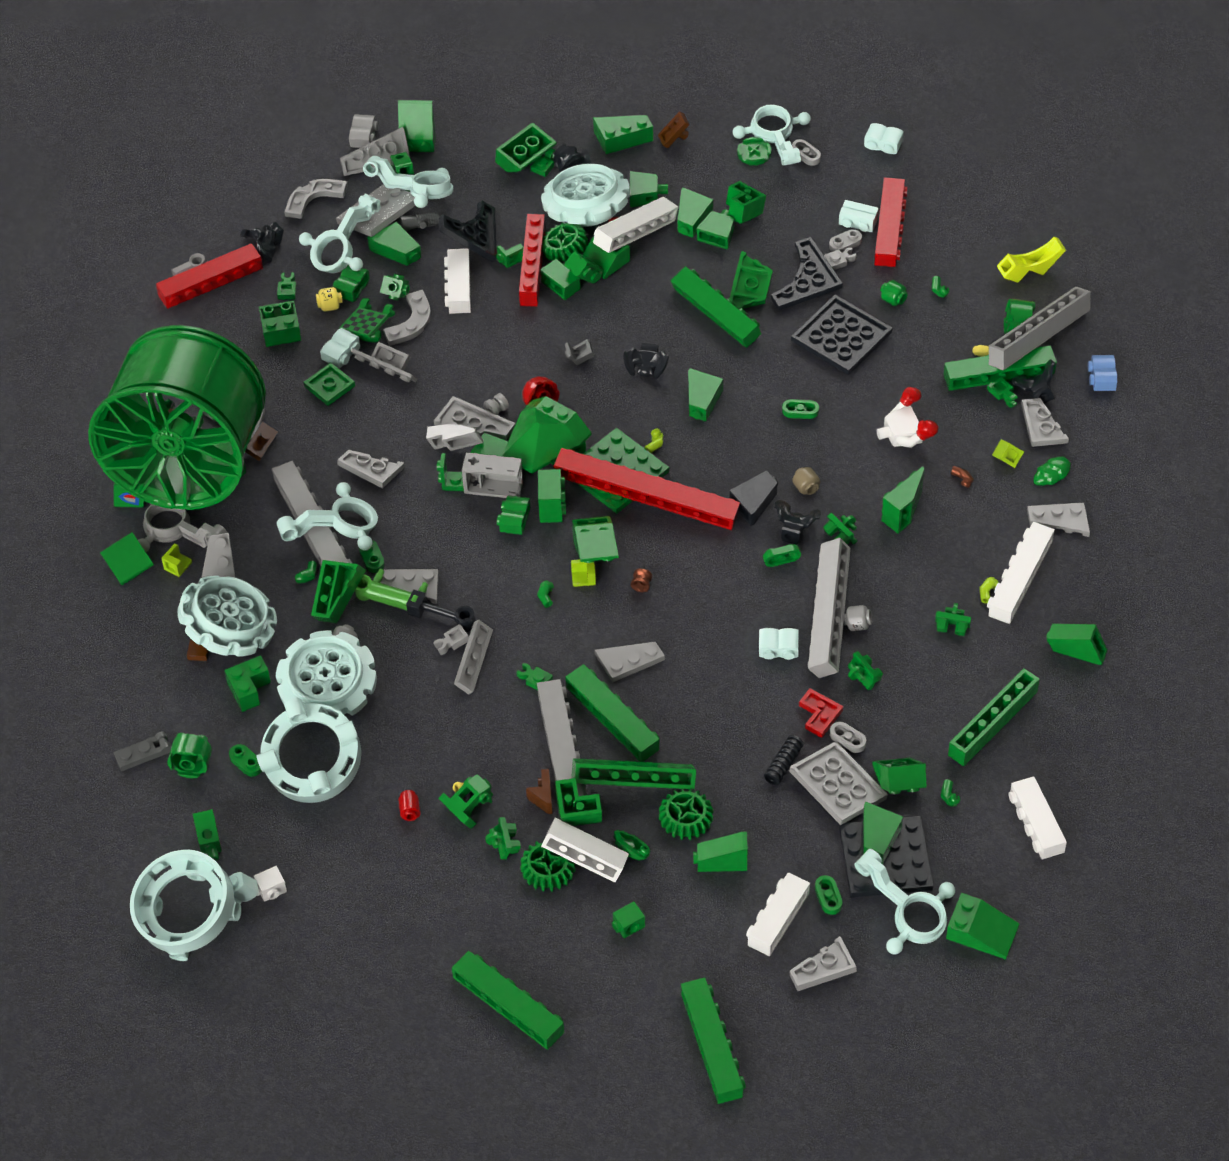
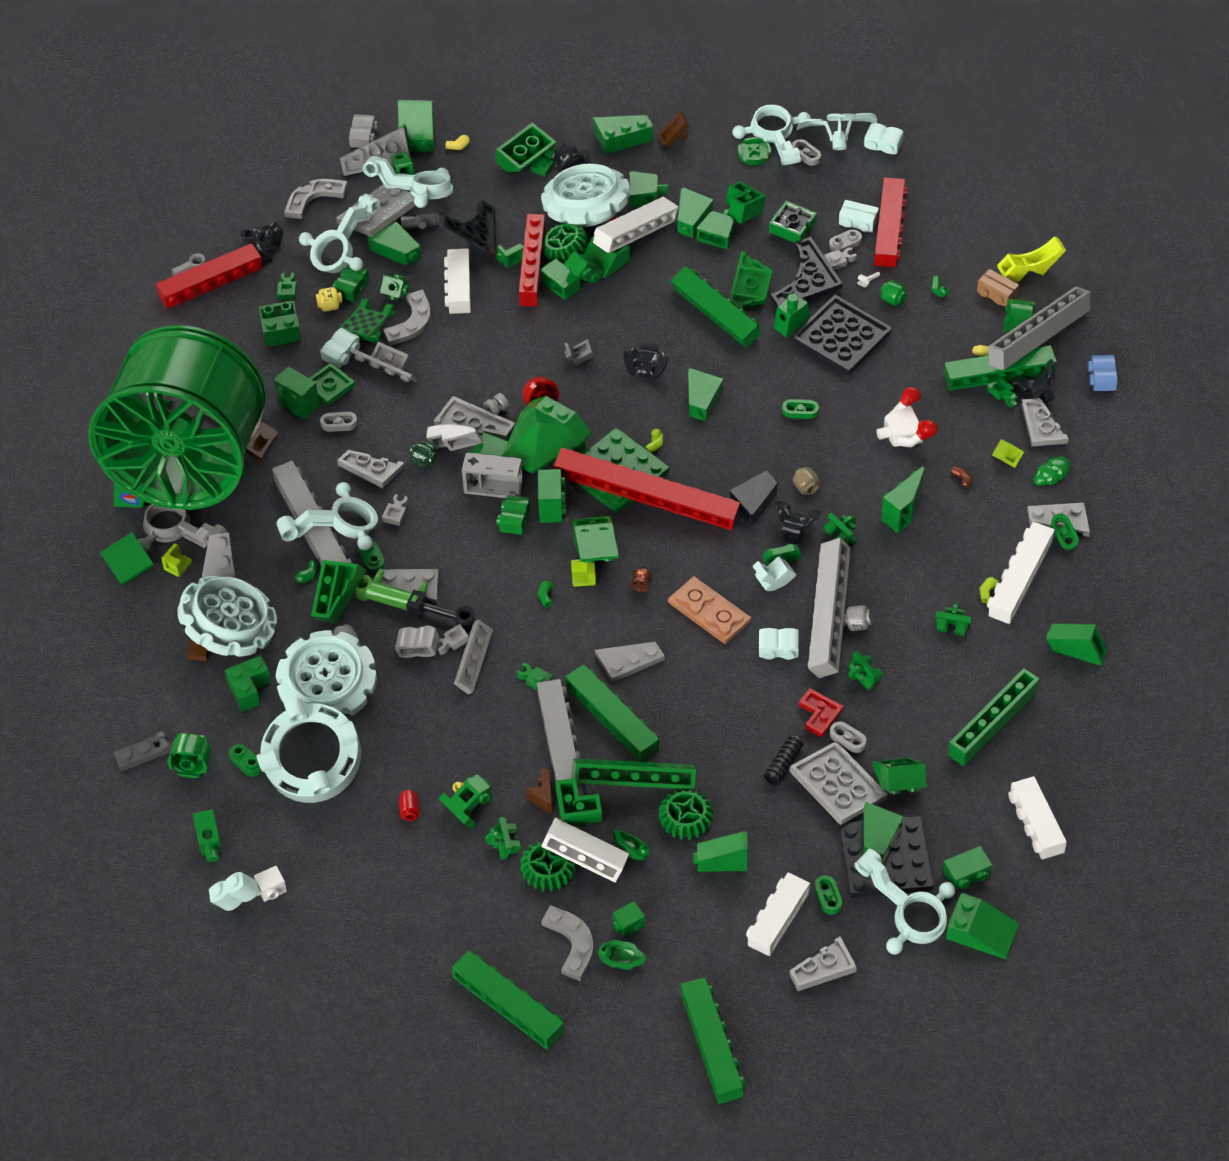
light aqua piece [130,850,241,961] -> none
green bracket [437,453,464,491] -> none
green arm [940,780,960,807] -> none
none -> green brick [274,366,320,420]
none -> light grey plate [320,412,357,432]
none -> light grey plate [382,494,408,526]
none -> light grey brick [395,626,439,658]
none -> clear green head [408,440,437,468]
none -> light yellow arm [446,135,470,150]
none -> light grey plate [541,905,593,981]
none -> green arm [598,940,646,970]
none -> nougat piece [668,576,751,645]
none -> light aqua brick [753,557,797,591]
none -> piece [769,201,817,243]
none -> green torso [774,293,810,338]
none -> light aqua plant [797,113,877,150]
none -> white hand [857,272,880,288]
none -> green brick [942,846,992,890]
none -> medium nougat brick [977,269,1020,307]
none -> green plate [1051,514,1079,550]

